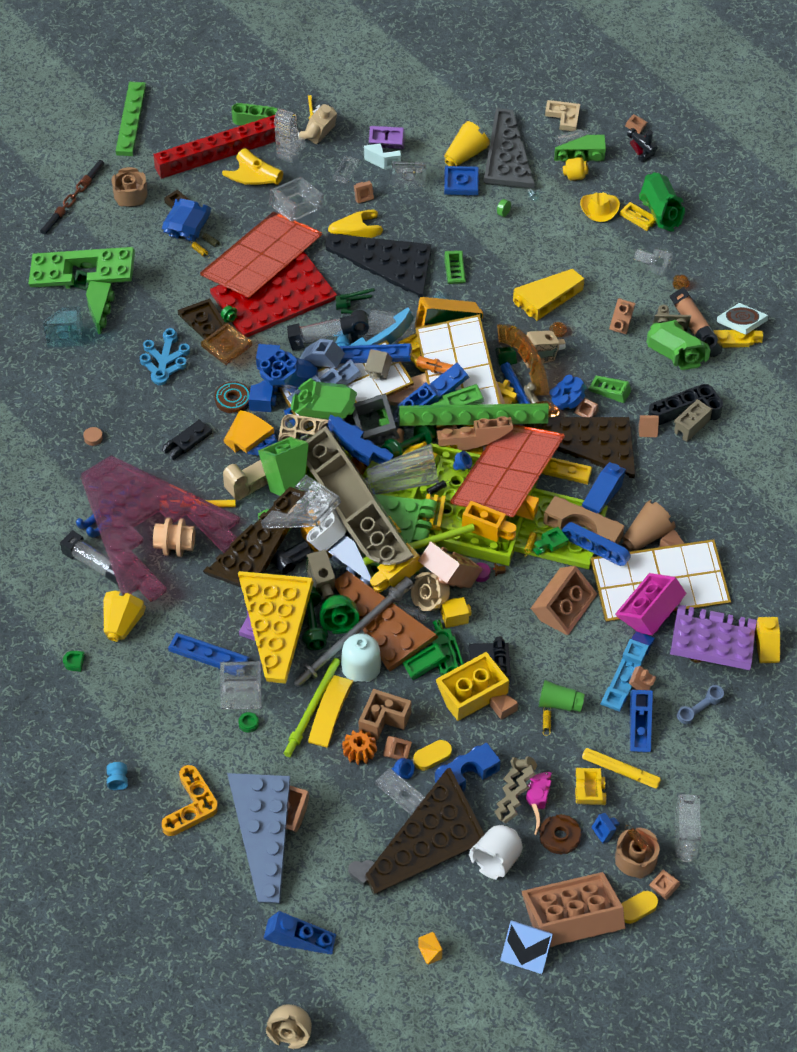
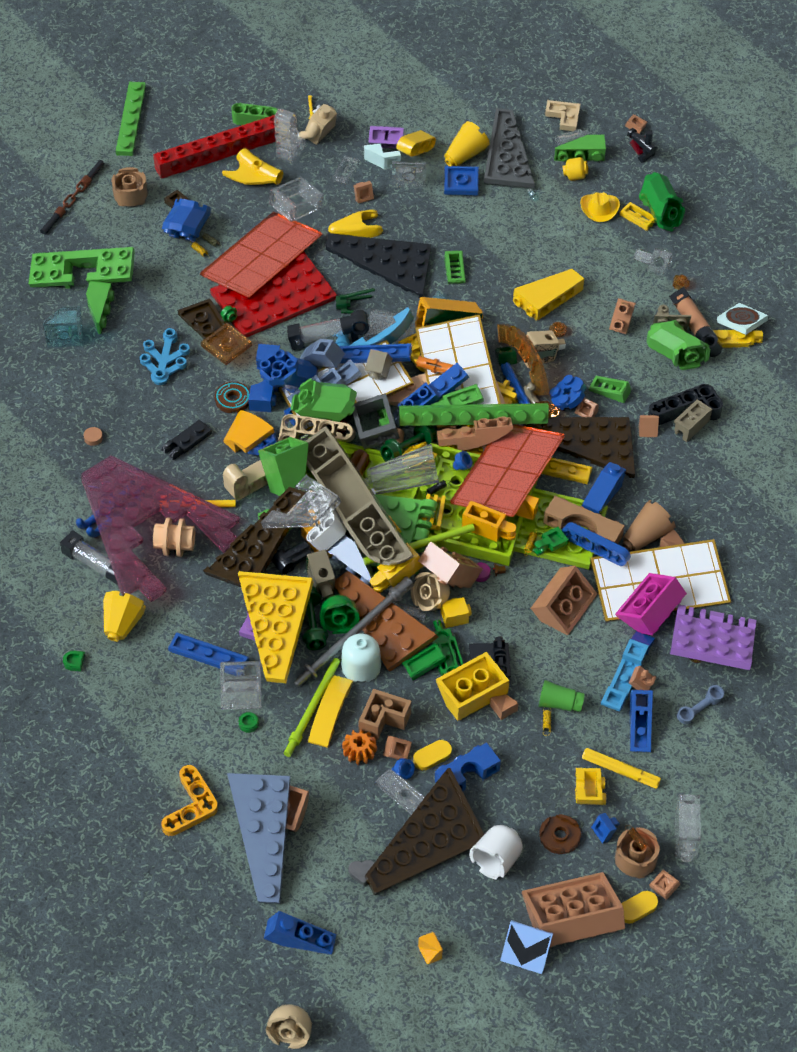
dark green slope [72,270,89,291] -> none
dark azure wheel [107,762,128,790] -> none
blue slope [328,415,394,469] -> none
dark tan piece [494,756,537,823] -> none
bright green tile [497,199,511,217] -> none
dark pink animal [526,772,552,835] -> none
yellow slope [755,617,780,663] -> none
none -> yellow beam [396,130,436,157]

